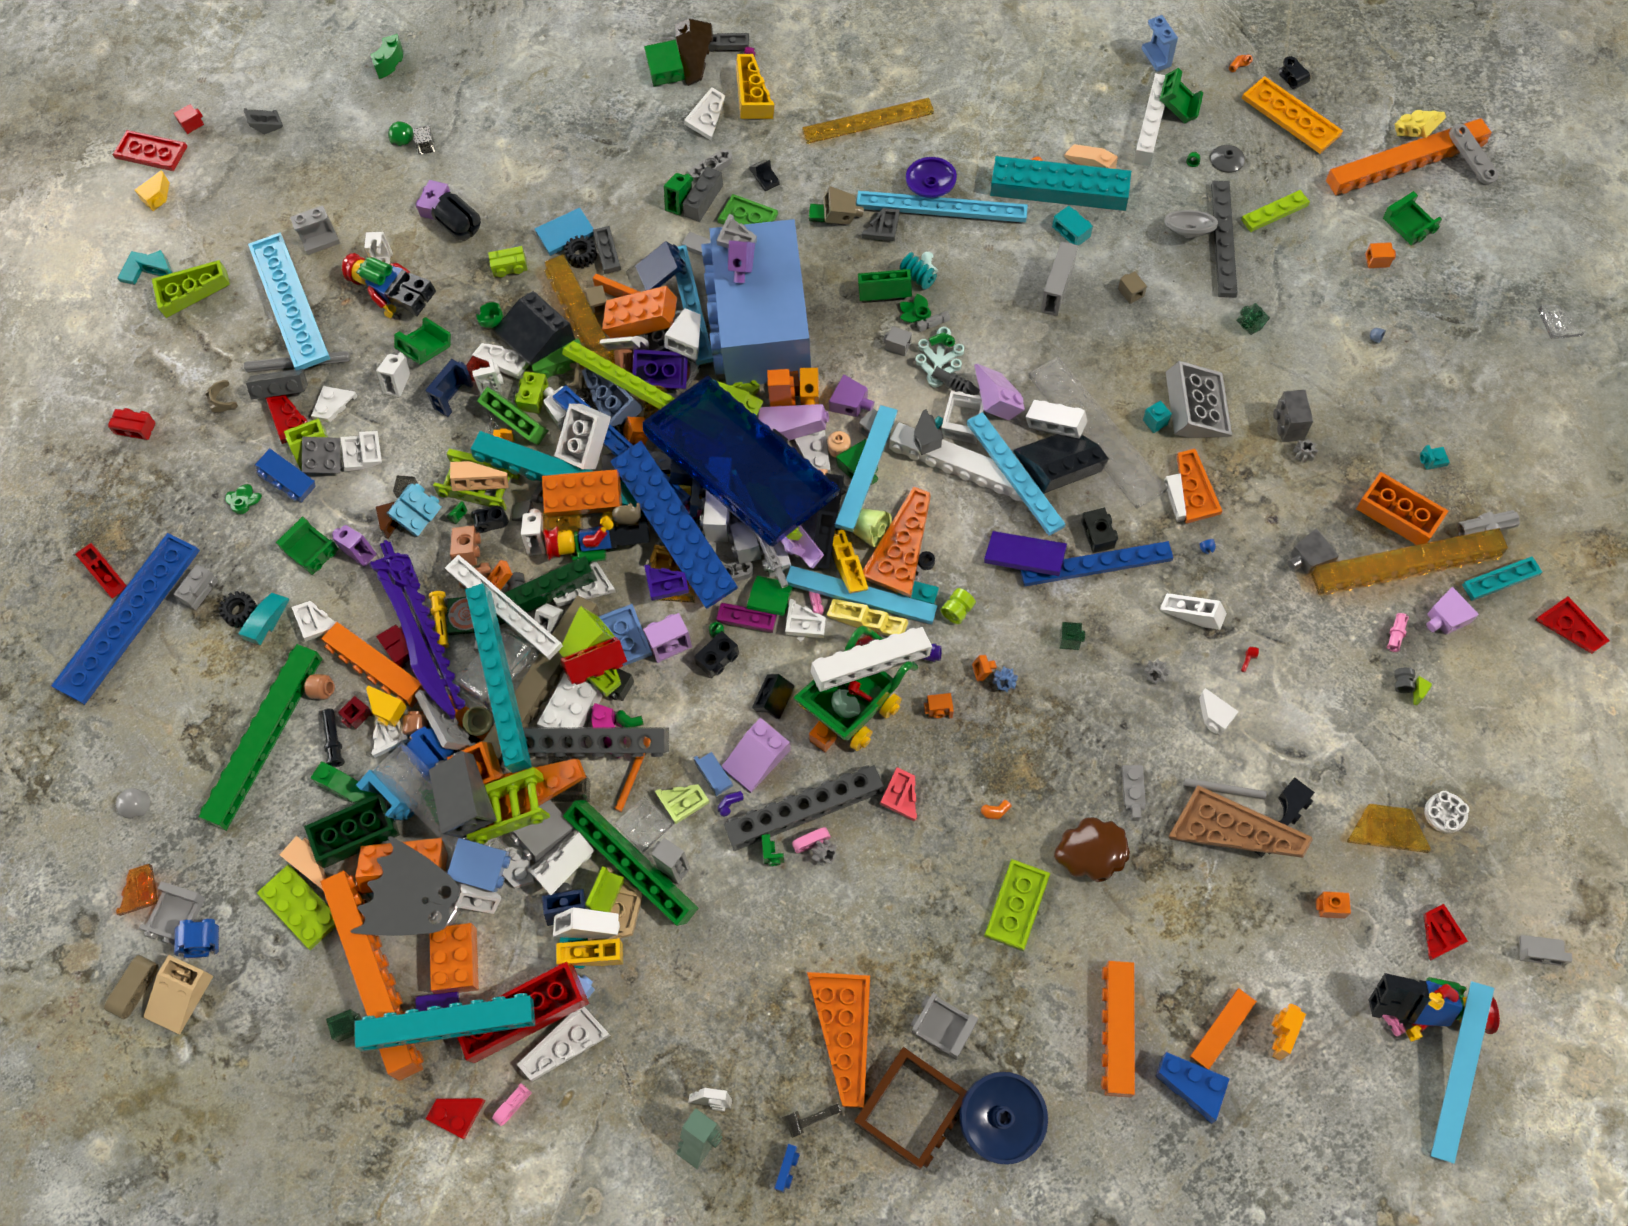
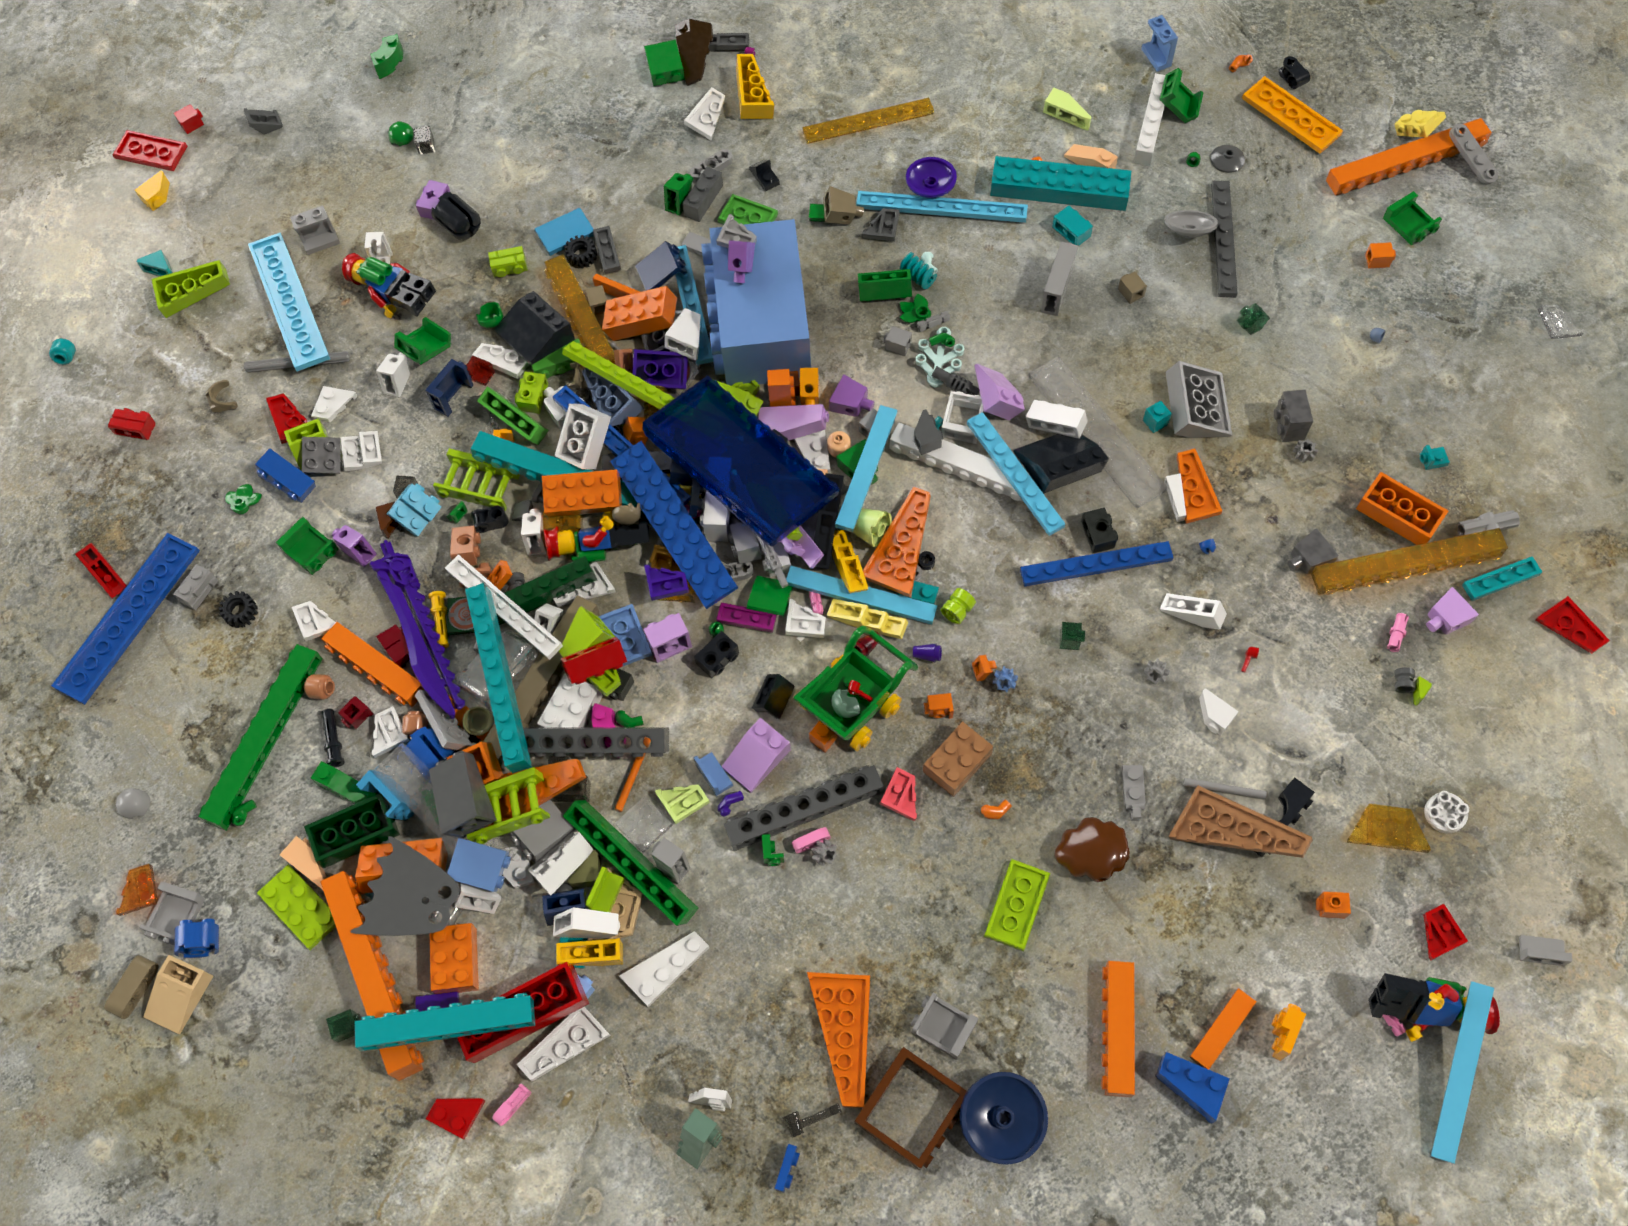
teal tile [117,251,147,285] -> none
teal slope [238,593,290,646] -> none
dark grey brick [246,369,308,400] -> none
yellow slope [366,685,407,727] -> none
light nougat slope [450,461,509,491] -> none
white bracket [472,358,504,394] -> none
white slope [600,336,649,350] -> none
white brick [811,627,932,692] -> none
dark purple tile [984,531,1067,576] -> none
lime plate [1241,190,1310,232] -> none
none -> teal head [49,338,76,364]
none -> green arm [232,799,257,826]
none -> olive slope [567,850,601,889]
none -> white wing [619,931,709,1007]
none -> medium nougat brick [923,721,993,797]
none -> yellowish green slope [1043,88,1091,131]

